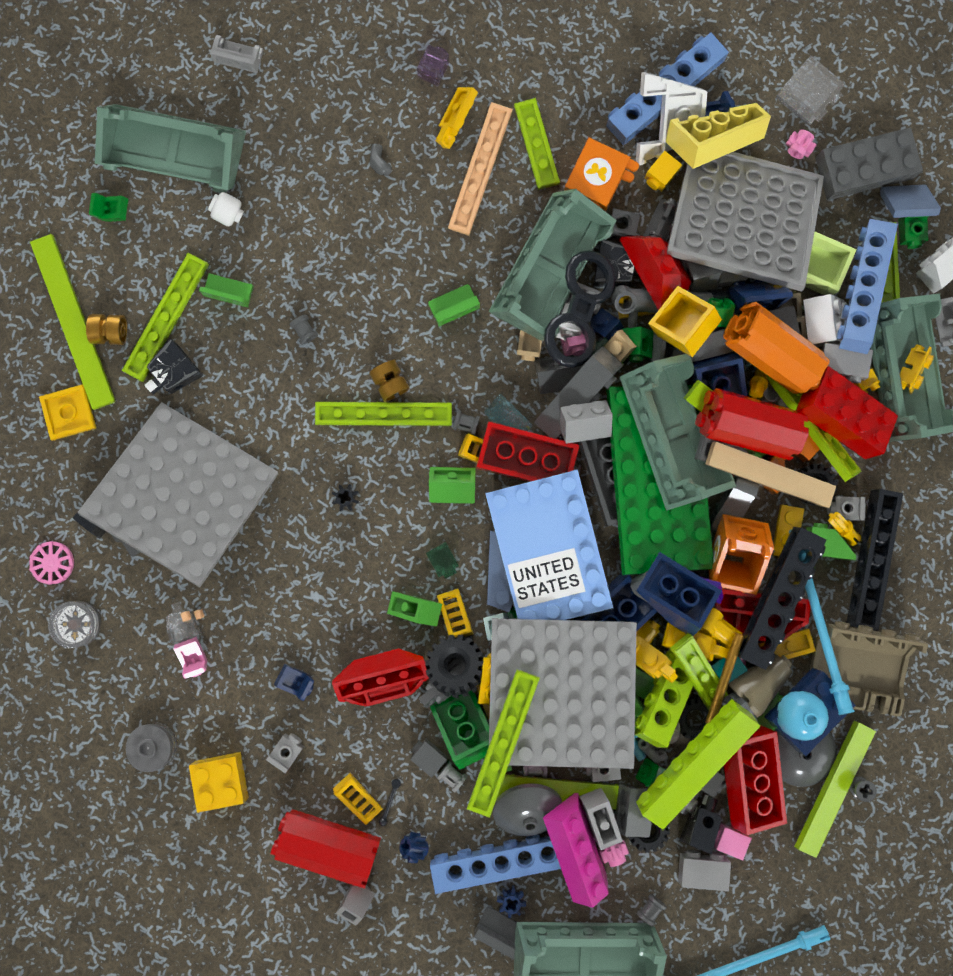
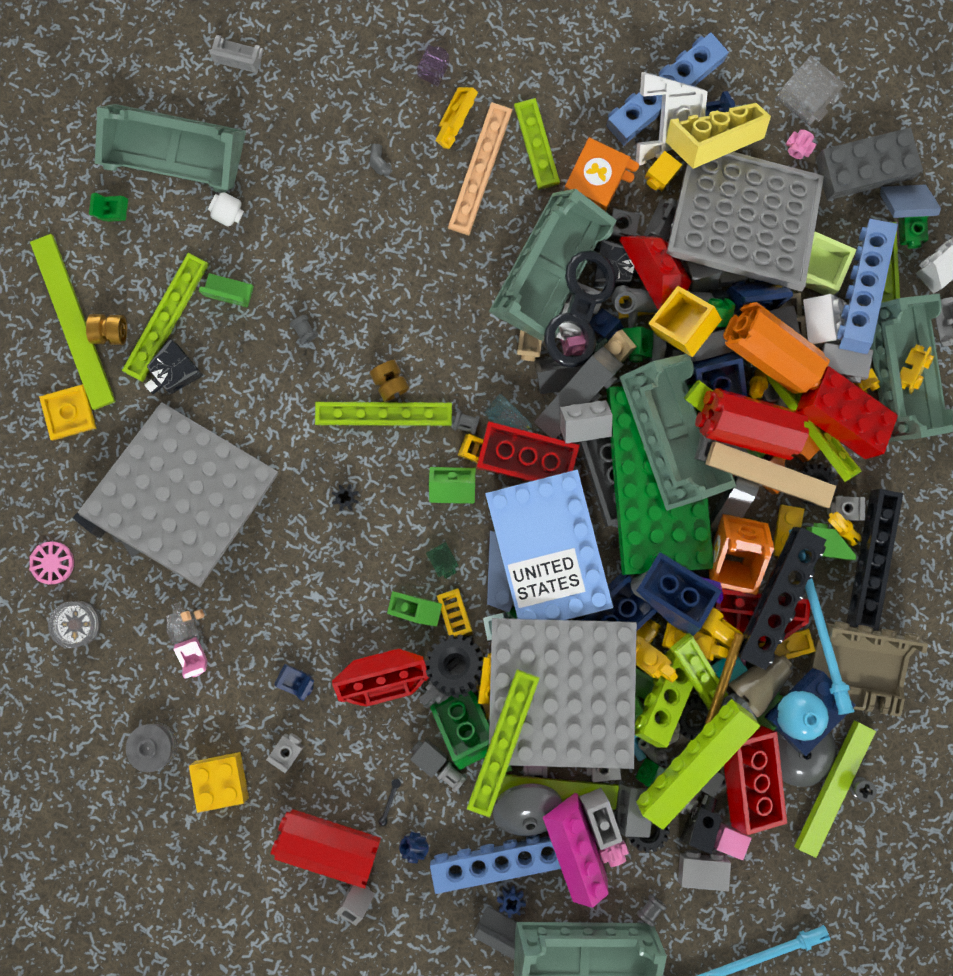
yellow slope [333,773,383,825] -> none
bright green panel [428,284,480,326] -> none

